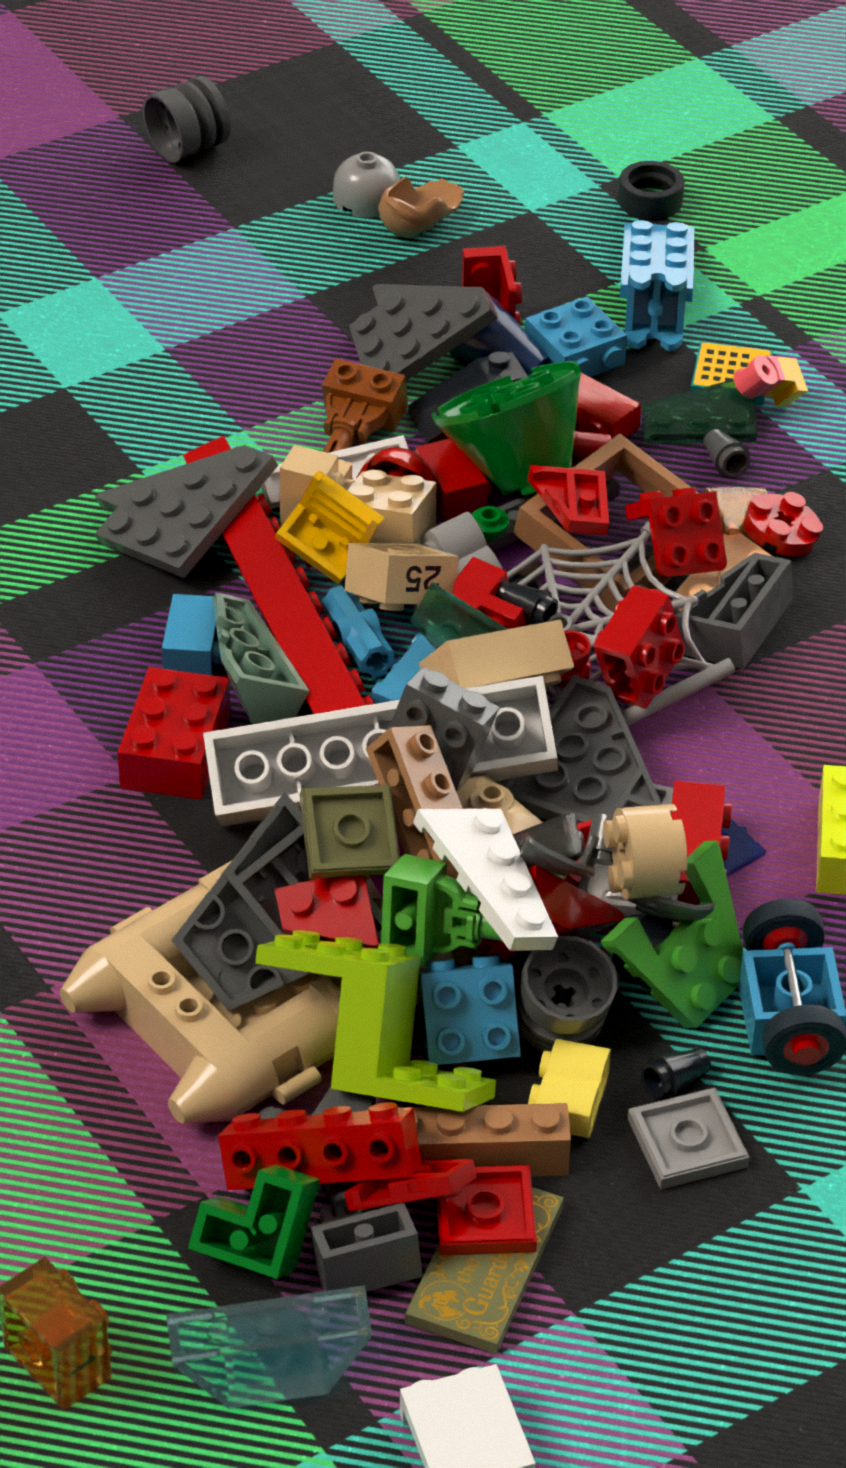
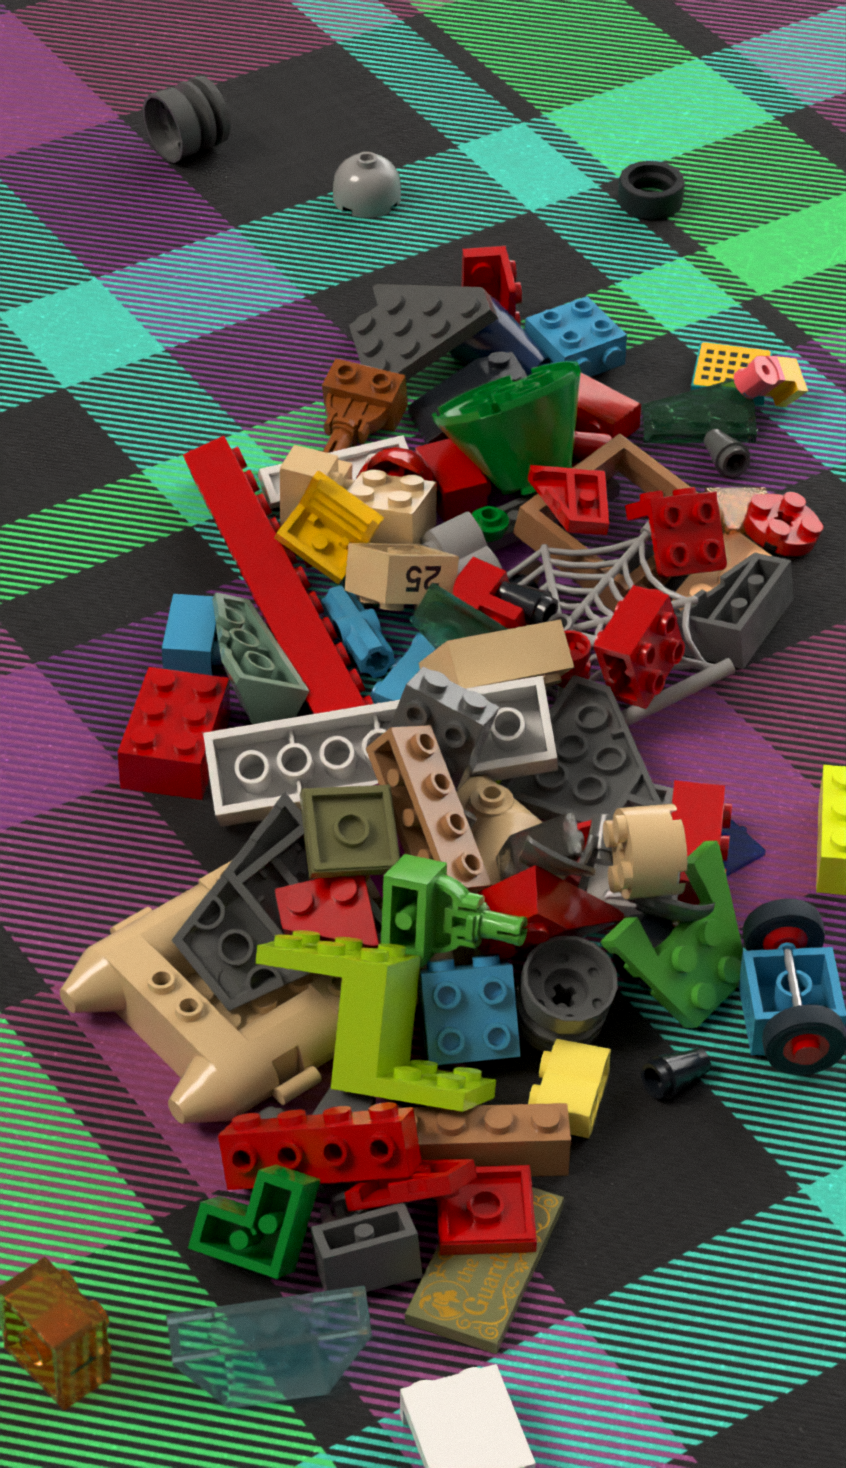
dark grey wing [95,445,278,578] -> none
medium nougat hair [378,176,465,239] -> none
white wing [413,808,558,951] -> none
dark azure hinge [620,220,694,351] -> none
light grey tile [628,1088,750,1190] -> none

